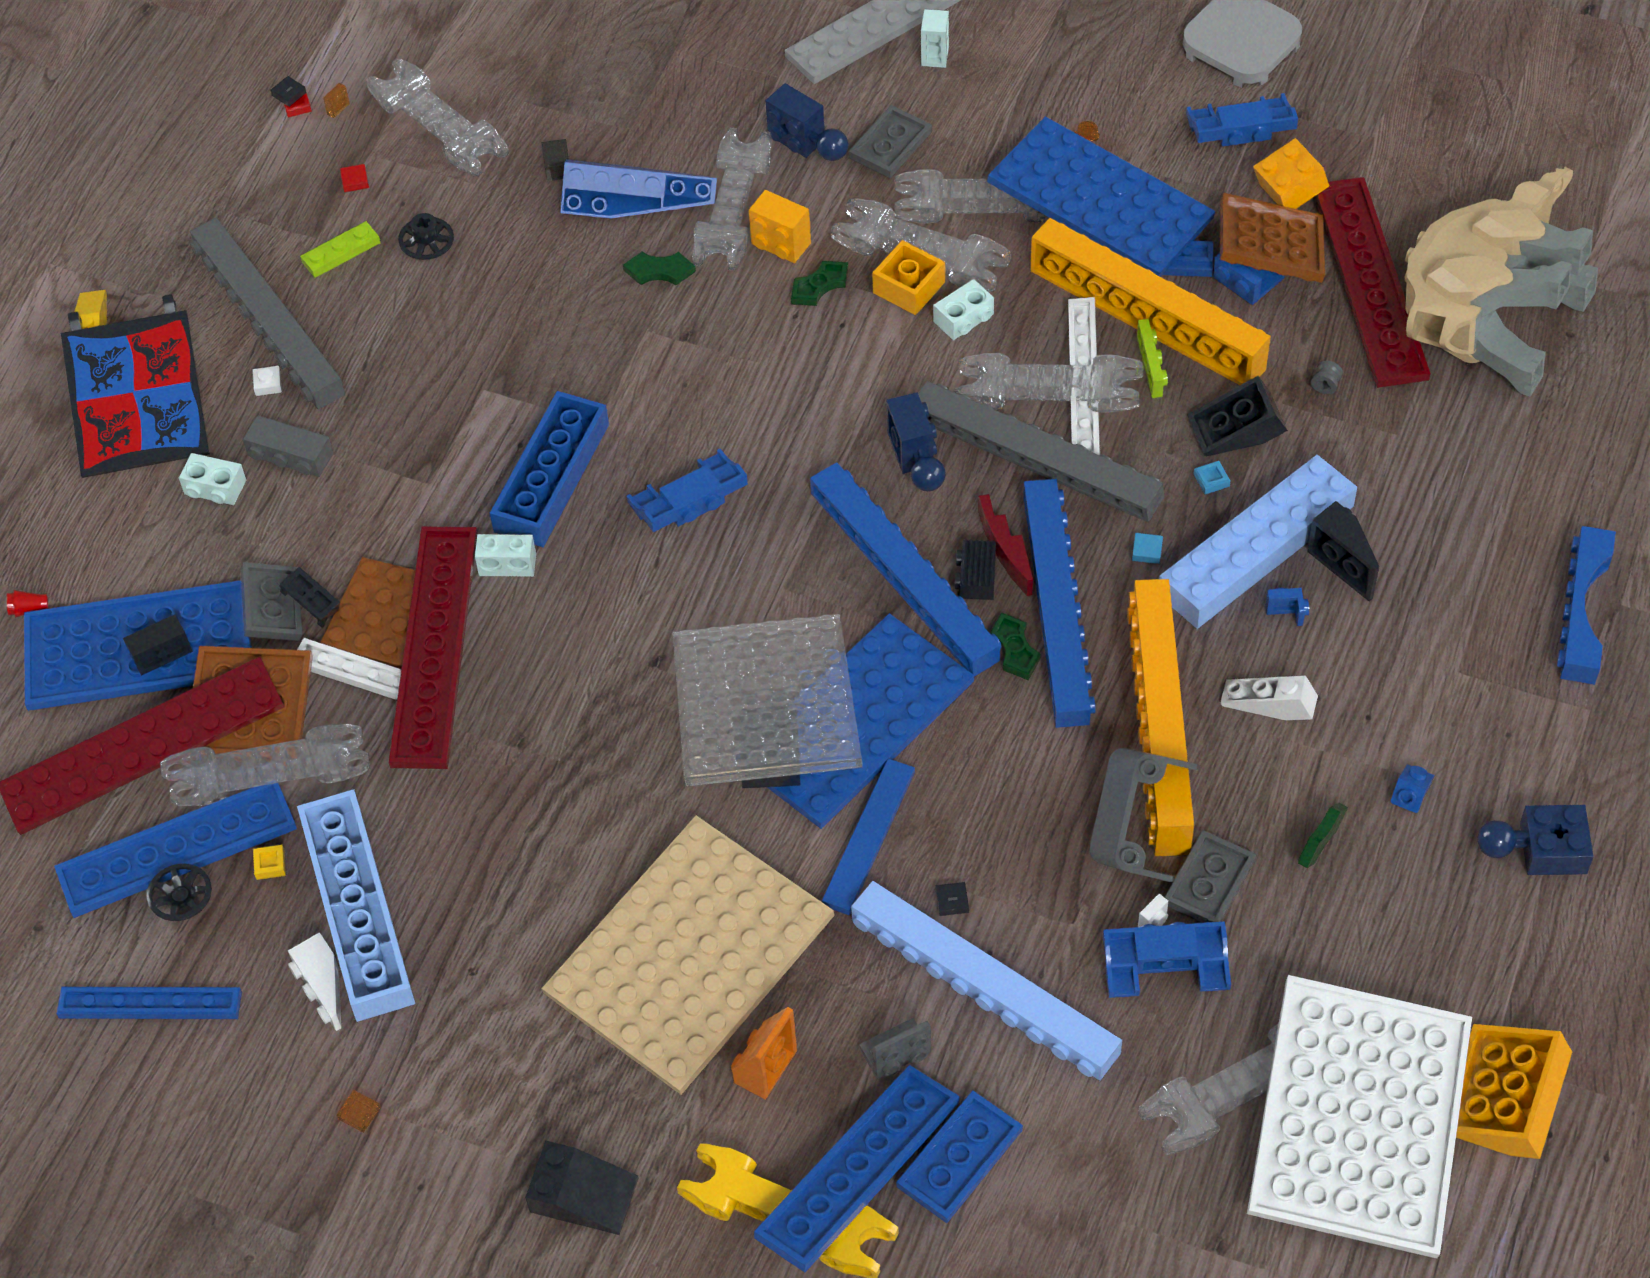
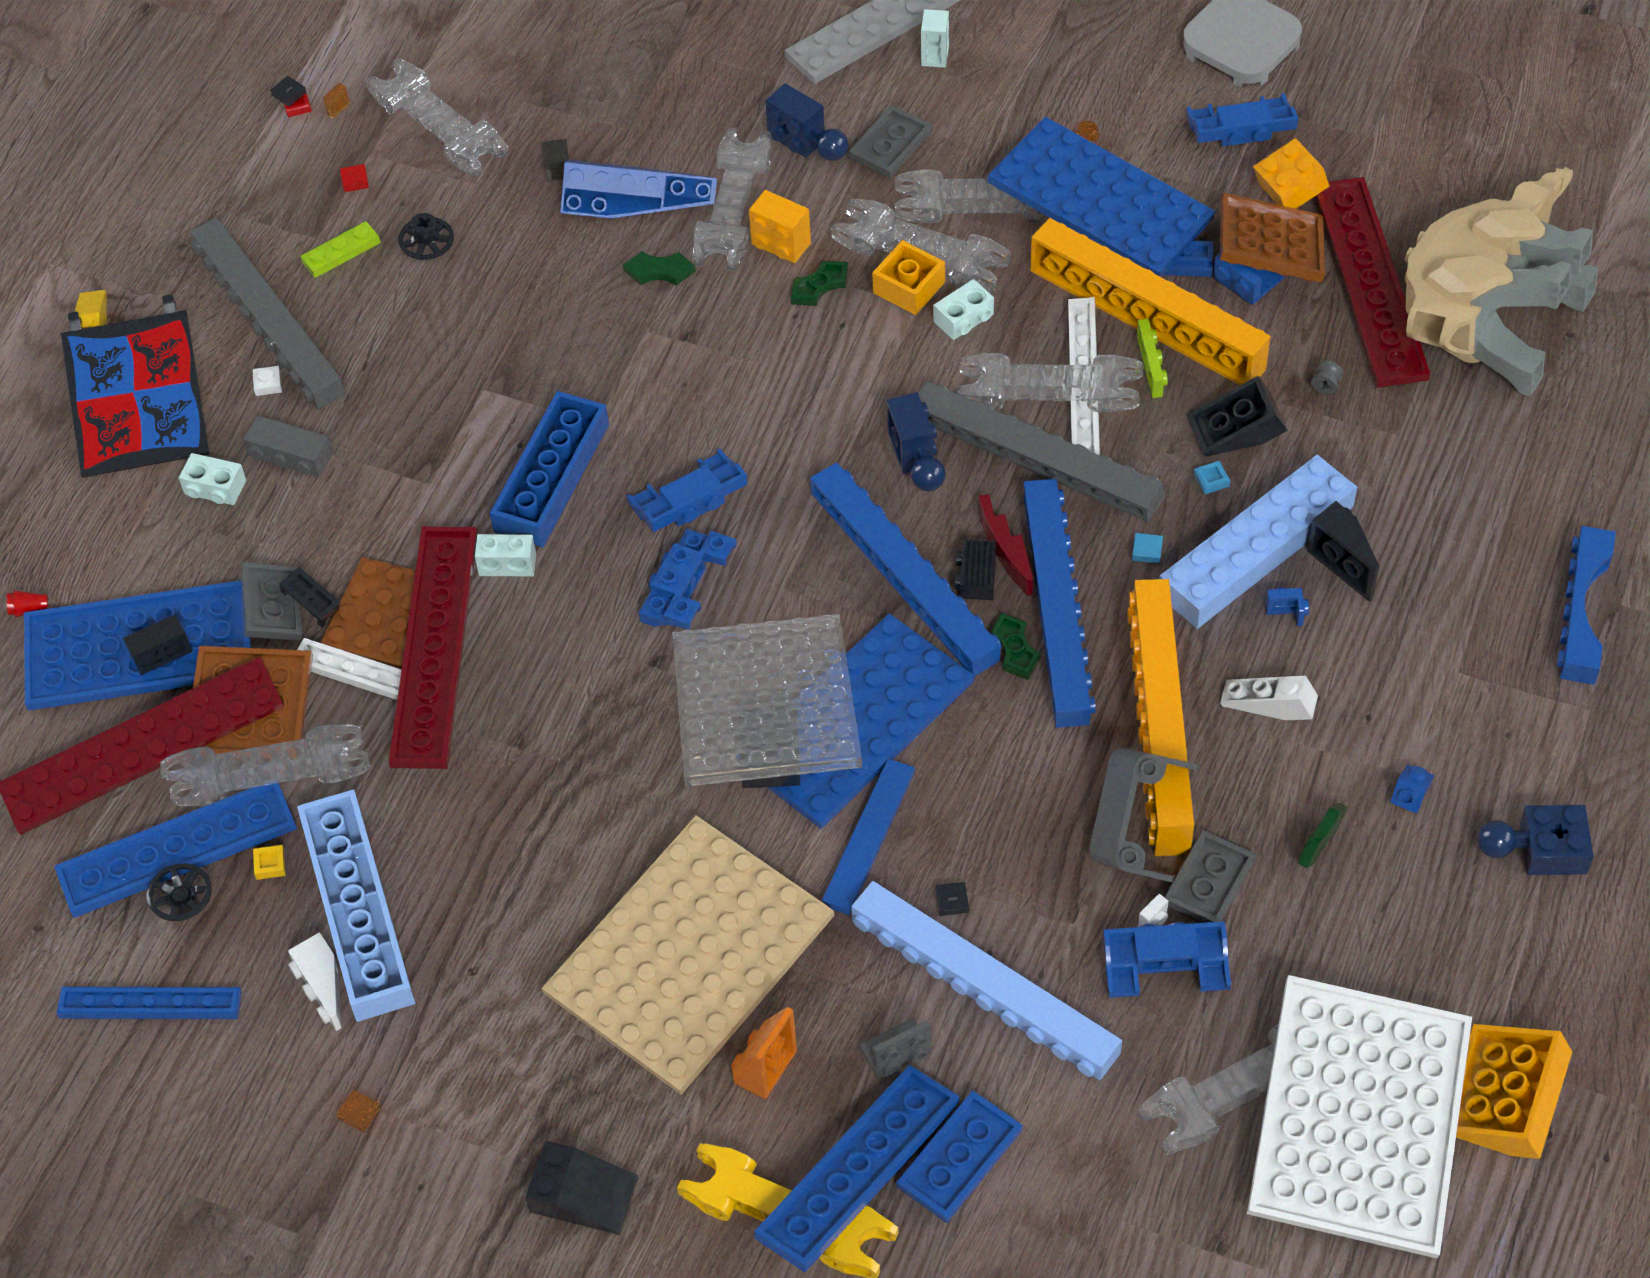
none -> blue bracket [639,529,737,630]

